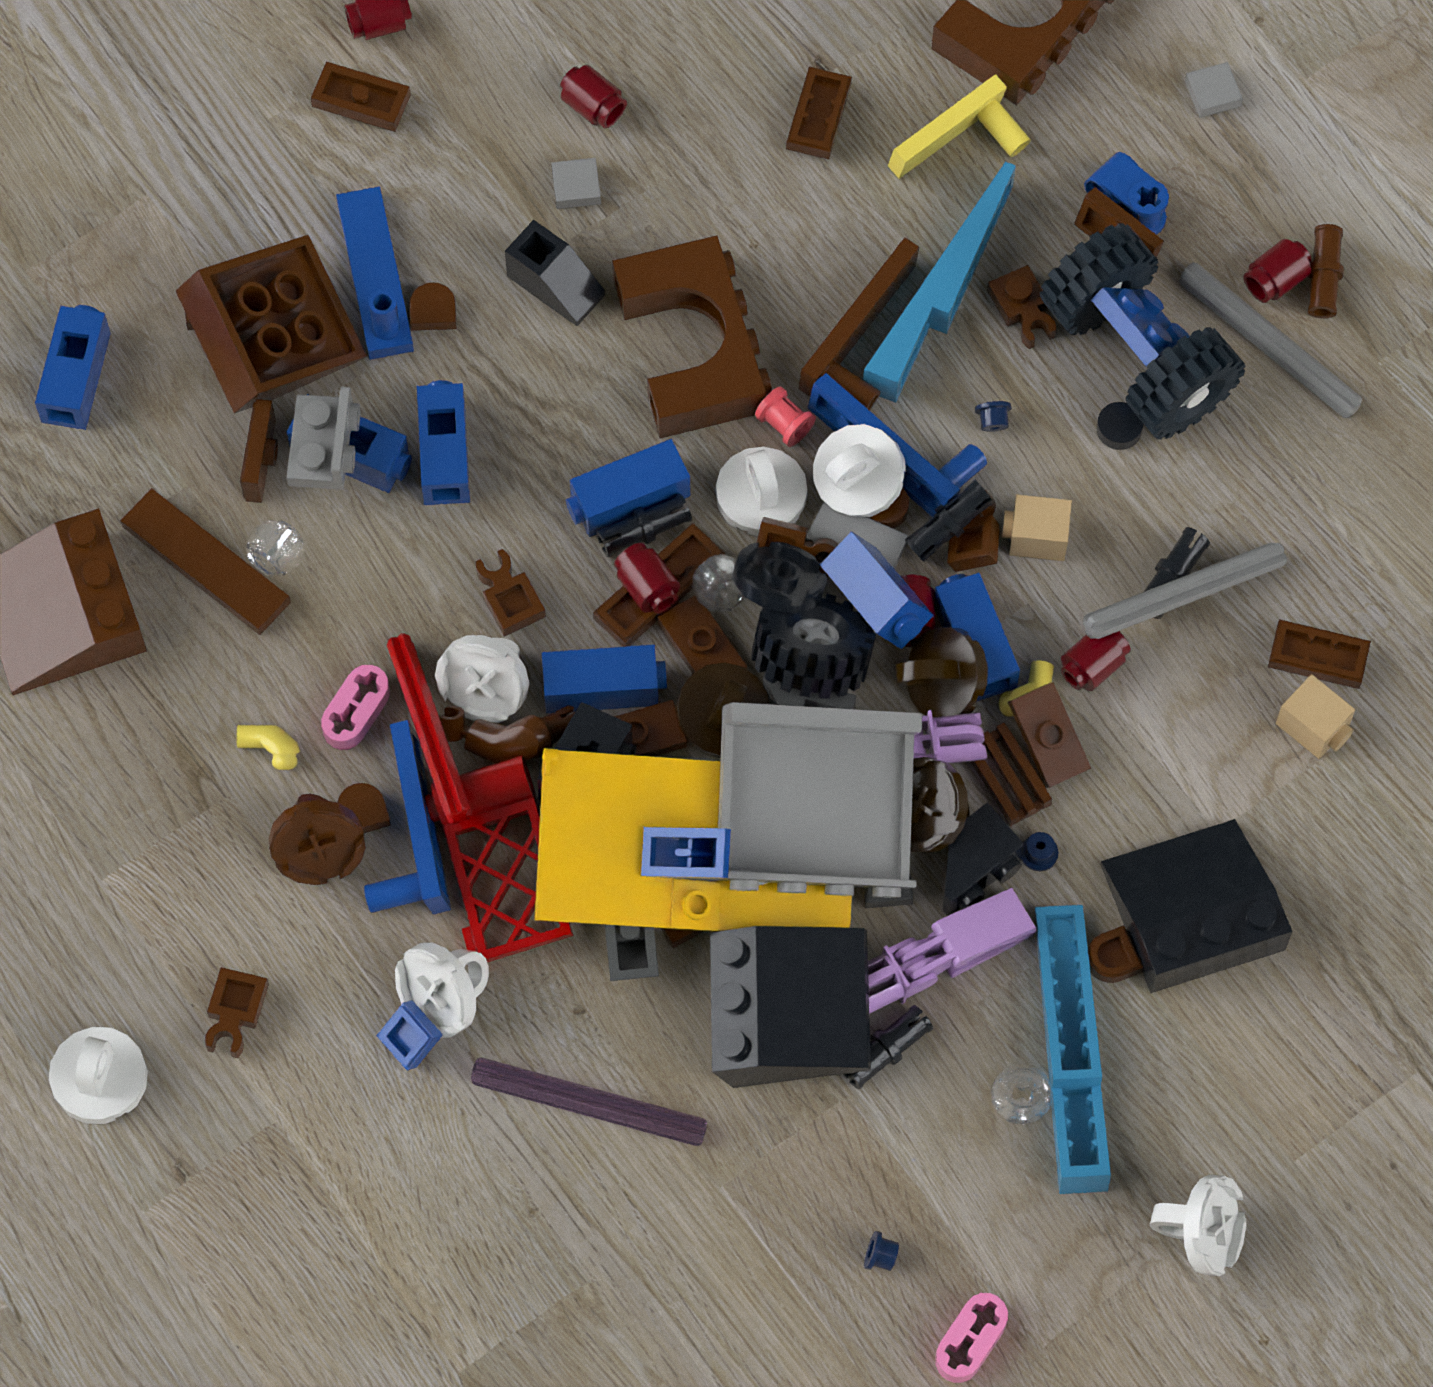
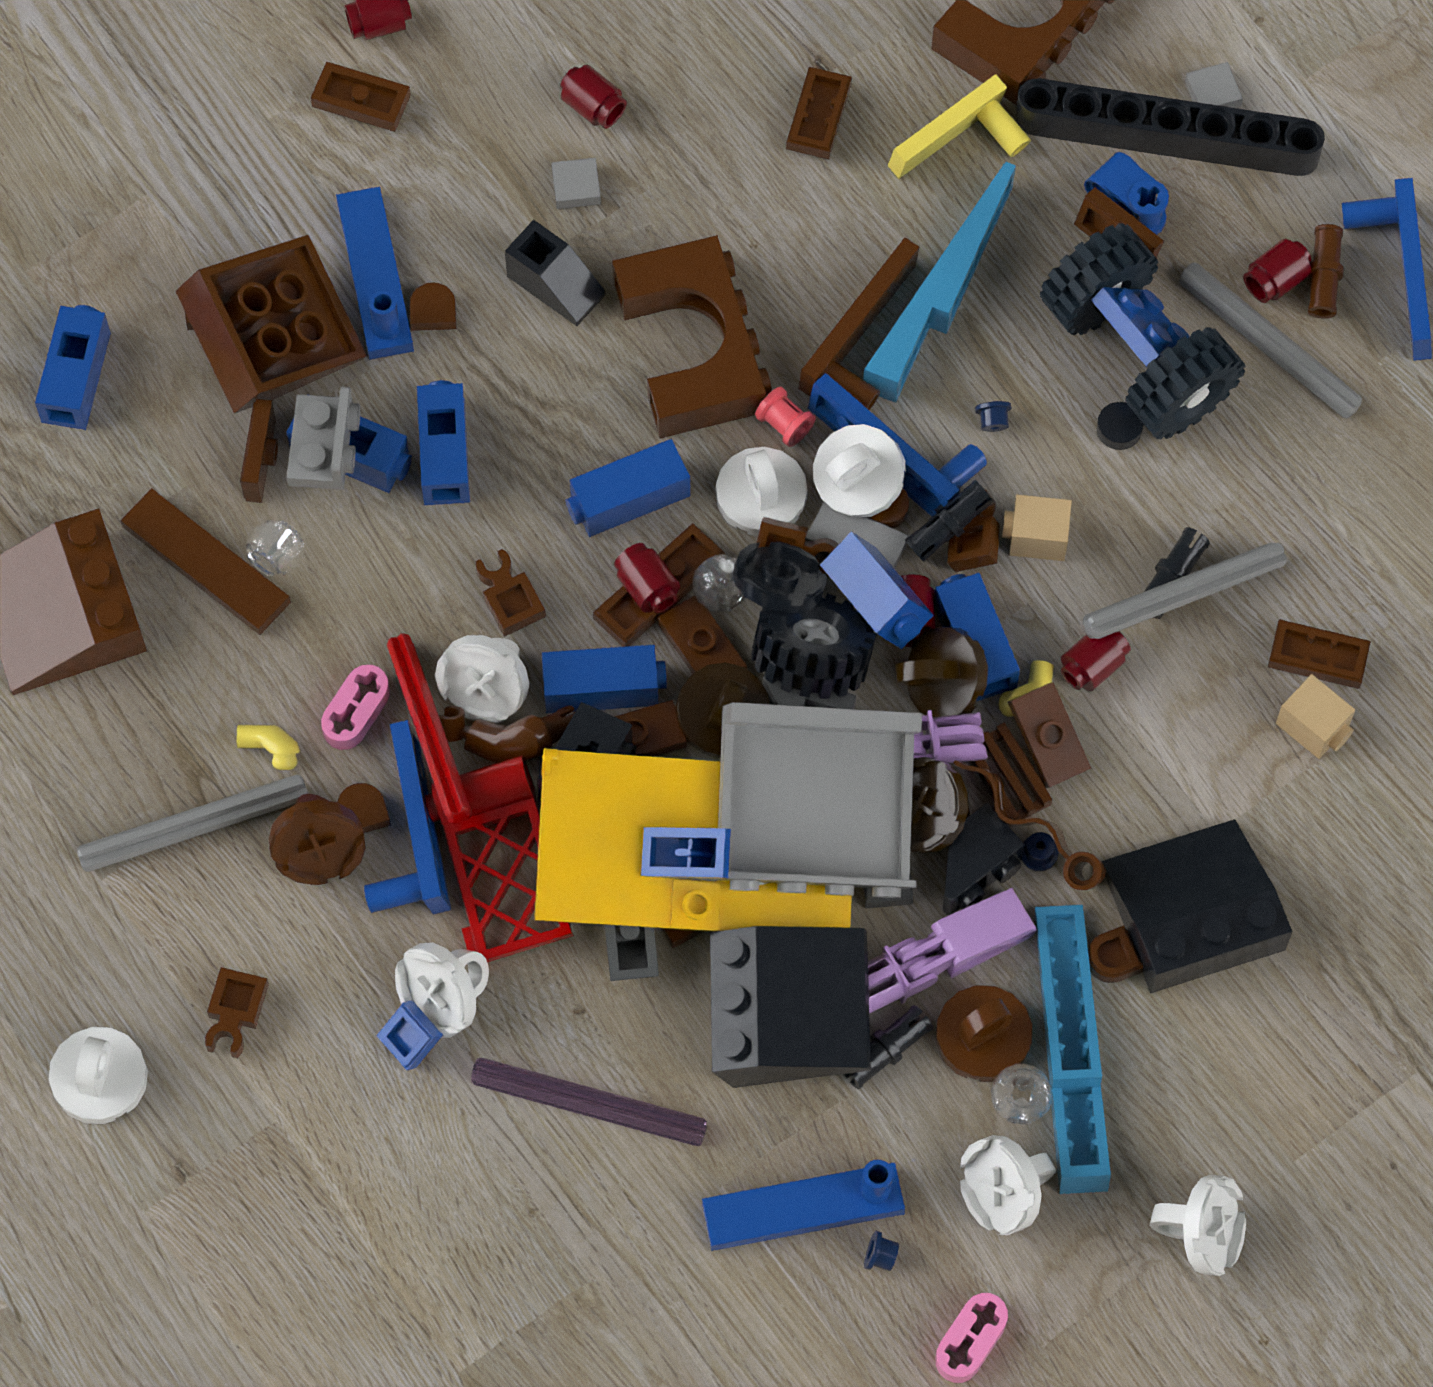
black pin [596,494,692,558] -> none
reddish brown plate [987,265,1056,349] -> none
none -> light grey axle [77,775,308,872]
none -> blue piece [702,1159,905,1251]
none -> reddish brown tile [936,985,1032,1082]
none -> reddish brown flag [953,760,1106,891]
none -> white tile [960,1135,1057,1236]
none -> black beam [1015,78,1325,176]
none -> blue piece [1342,177,1432,361]

